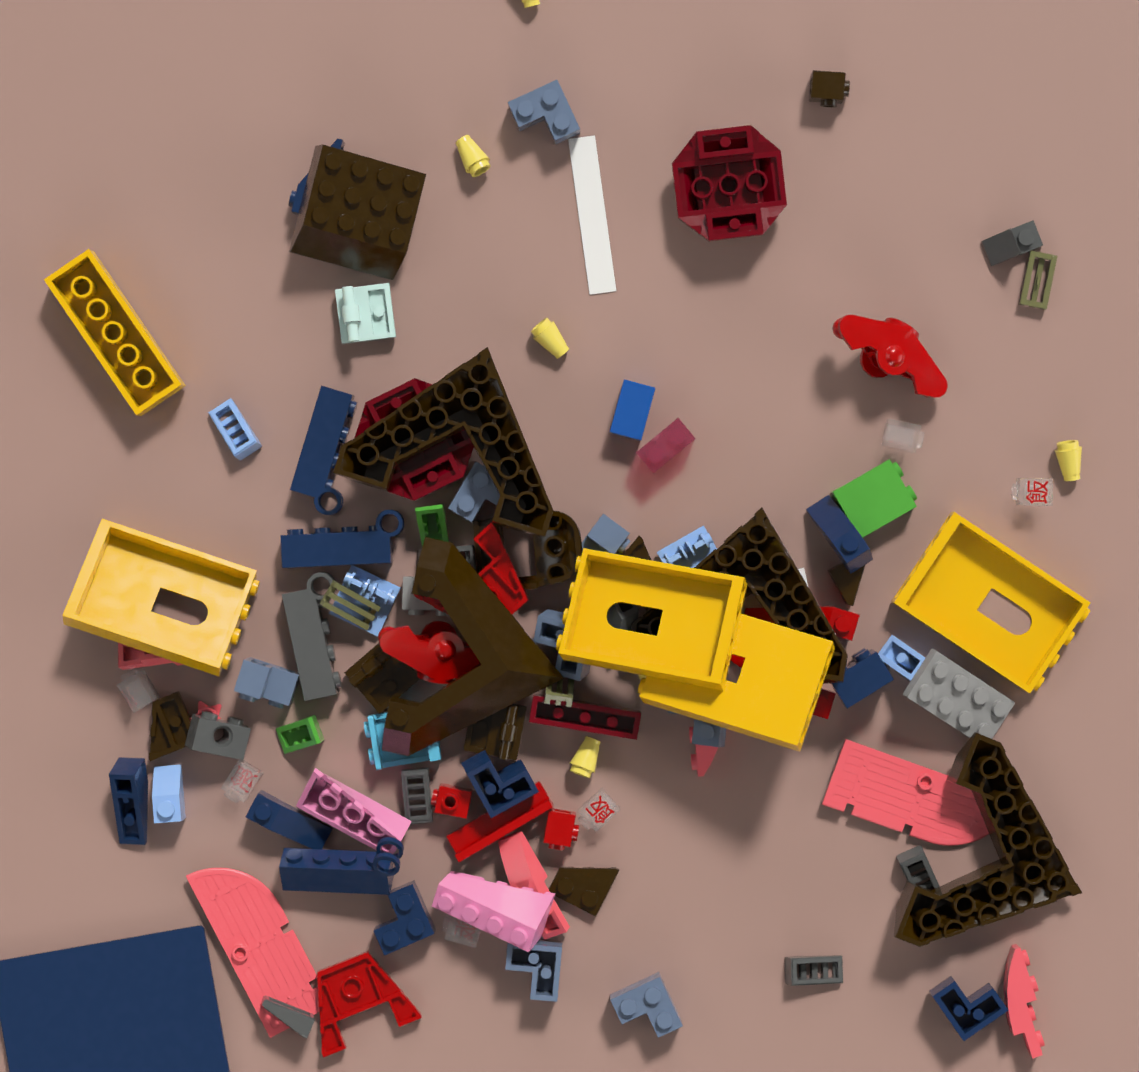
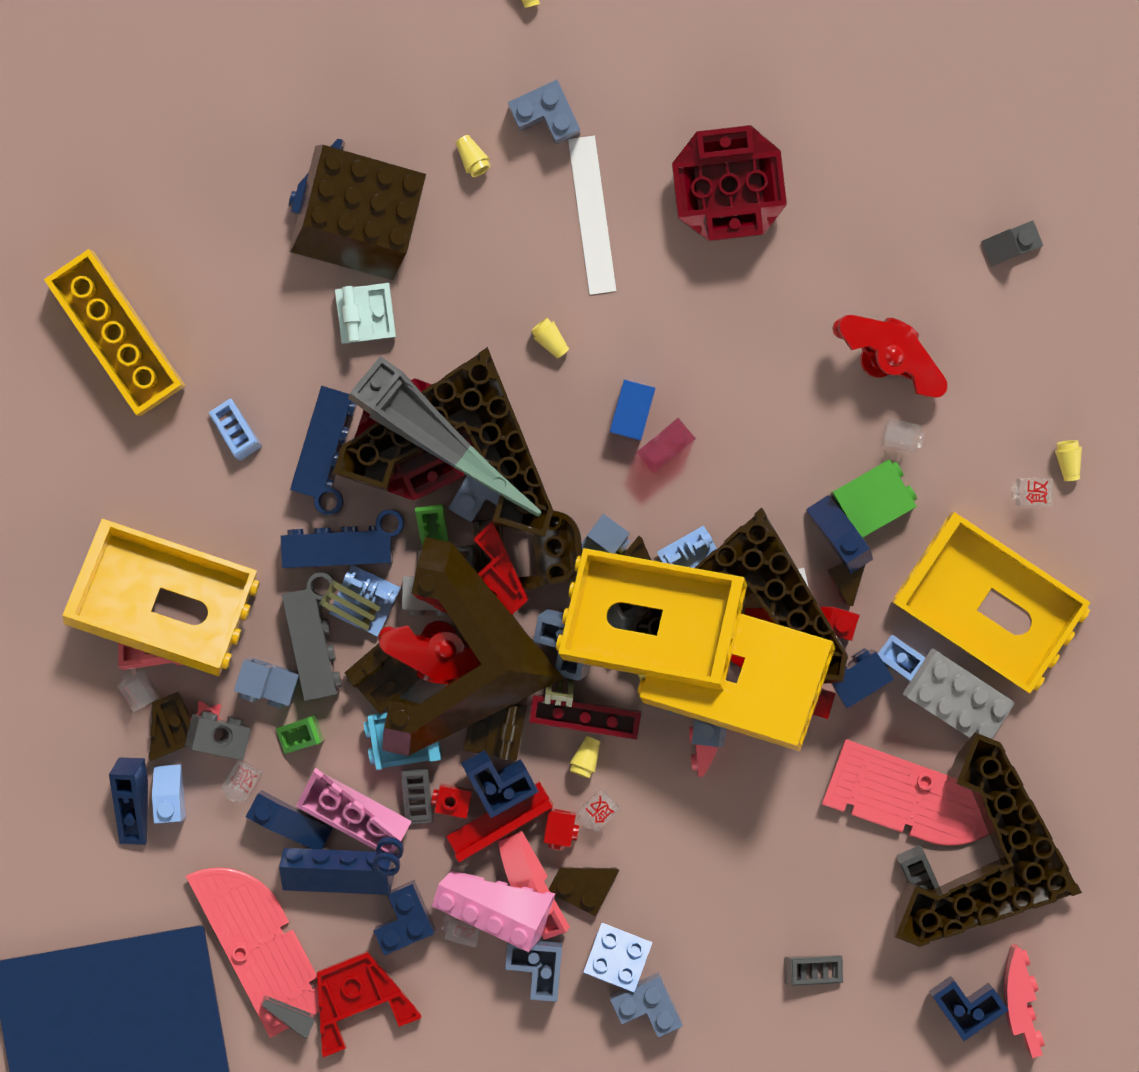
dark brown brick [809,70,850,108] -> none
olive tile [1019,251,1057,310] -> none
none -> dark grey plate [348,356,541,516]
none -> light blue hinge [583,923,652,993]

